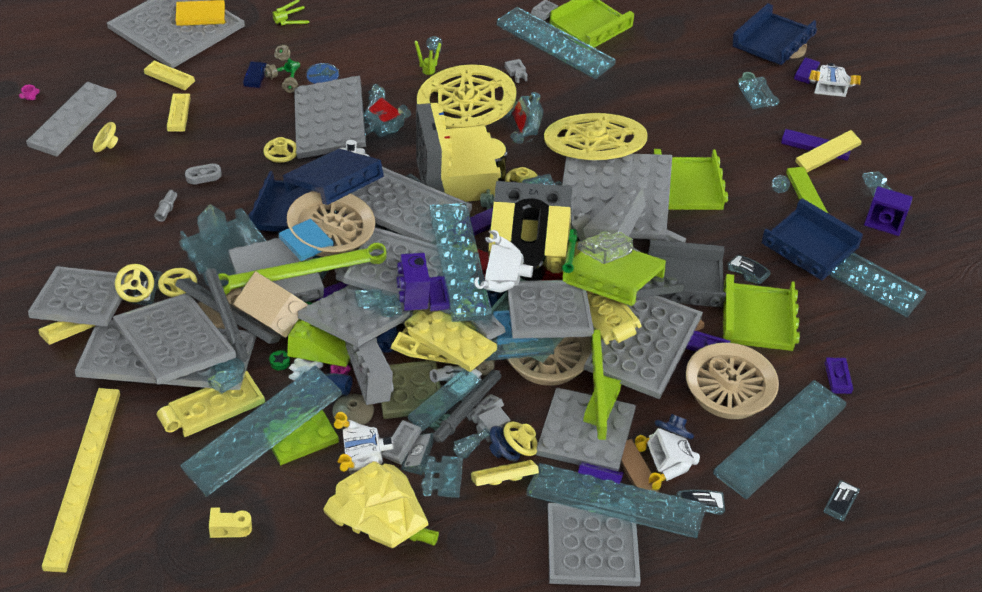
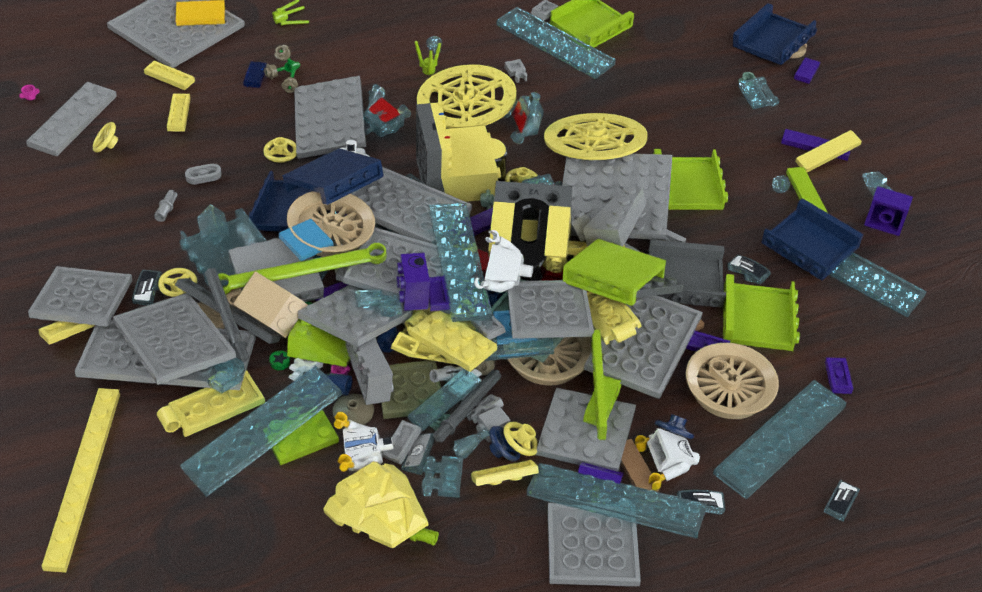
light yellow piece [115,264,154,302] -> none
light yellow leg [209,508,252,538] -> none
clear light blue piece [306,63,339,84] -> none
green piece [562,229,578,273] -> none
clear plate [577,232,633,264] -> none
white torso [809,63,861,97] -> none

